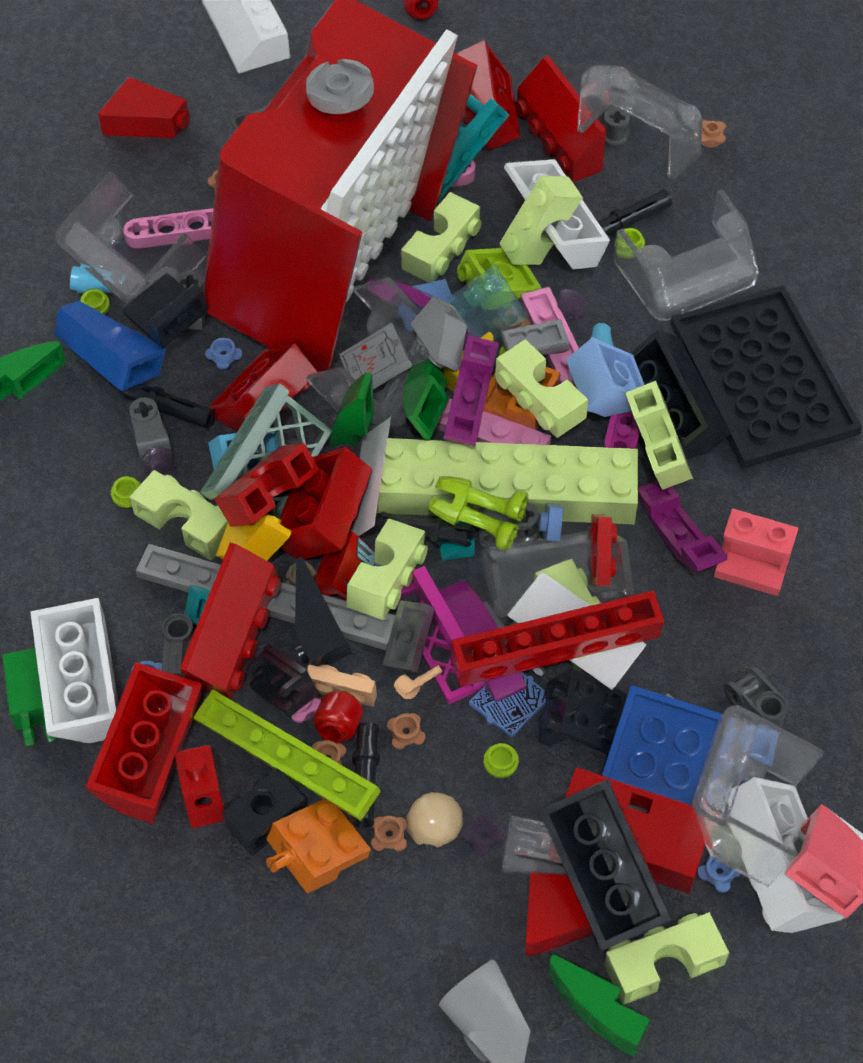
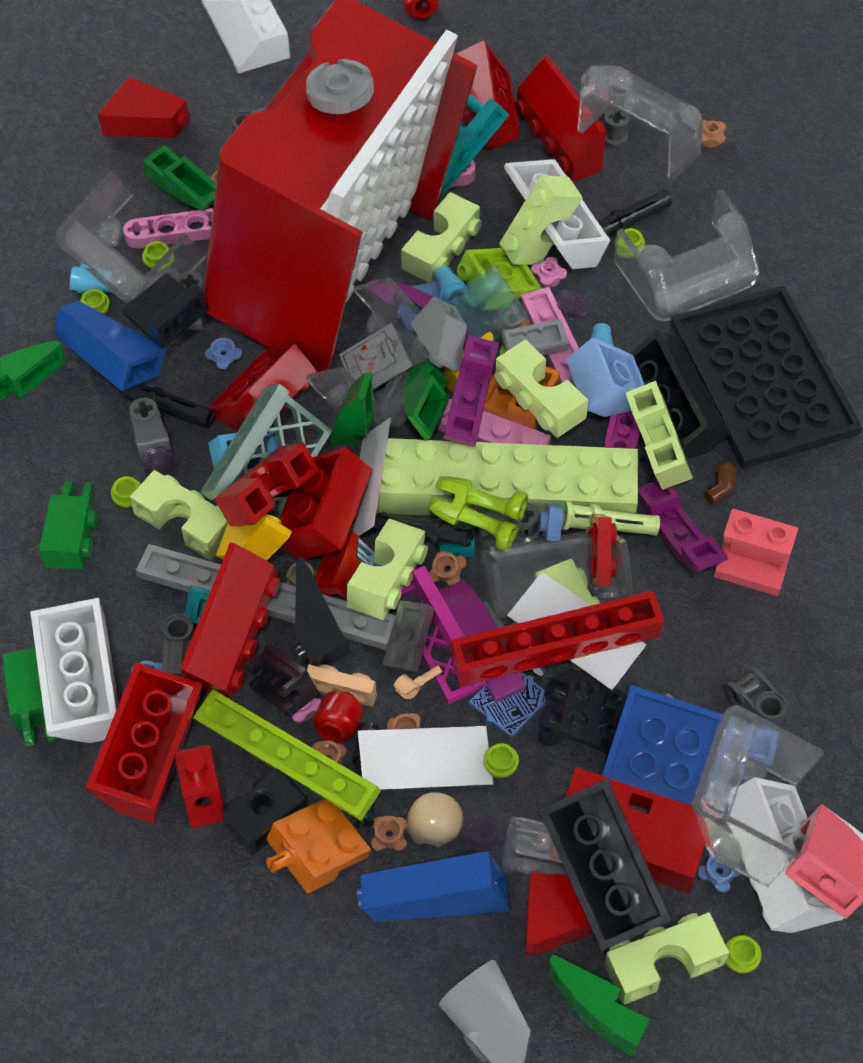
none -> green hinge [39,481,98,570]
none -> lime plate [142,241,173,270]
none -> green slope [143,145,216,211]
none -> blue slope [357,851,511,922]
none -> white sticker [358,726,493,789]
none -> nougat plate [429,551,467,586]
none -> medium azure cone [434,266,469,308]
none -> bright pink plate [531,257,567,287]
none -> yellowish green pin [560,500,660,536]
none -> reddish brown arm [704,461,737,505]
none -> lime plate [726,935,762,973]

